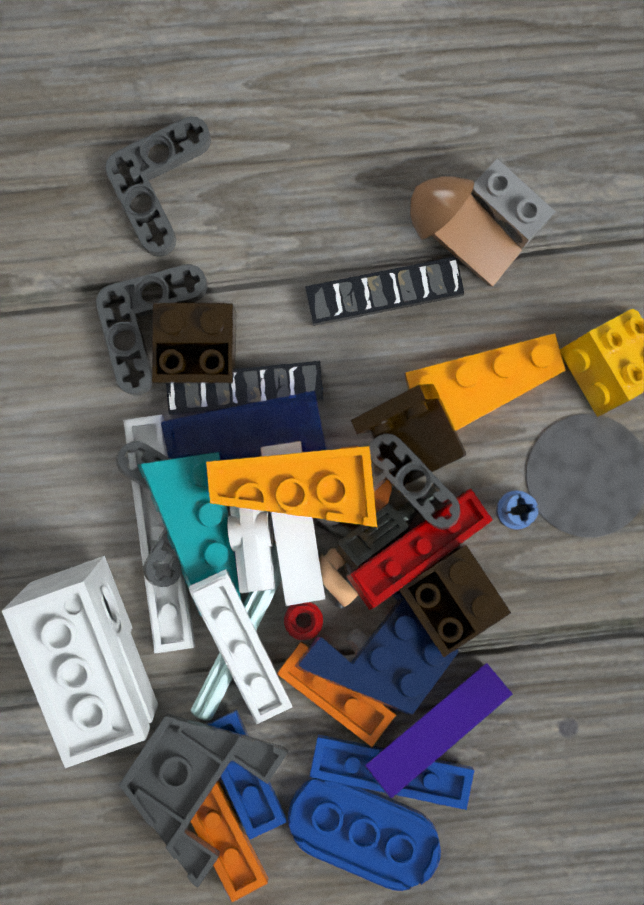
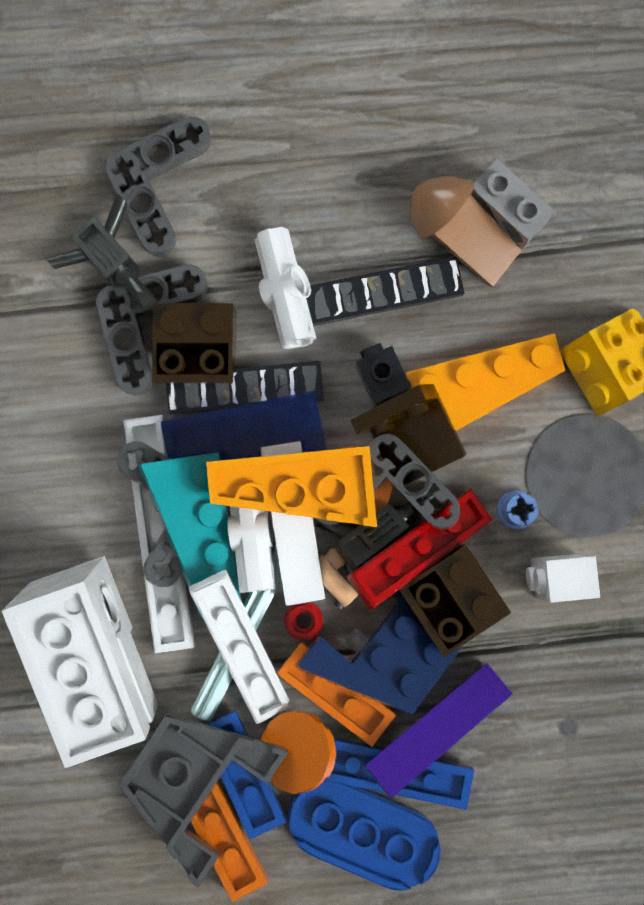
none -> pearl dark grey piece [45,193,157,310]
none -> white piece [254,227,316,350]
none -> orange tile [261,710,336,794]
none -> black brick [355,343,412,407]
none -> white brick [526,554,600,603]

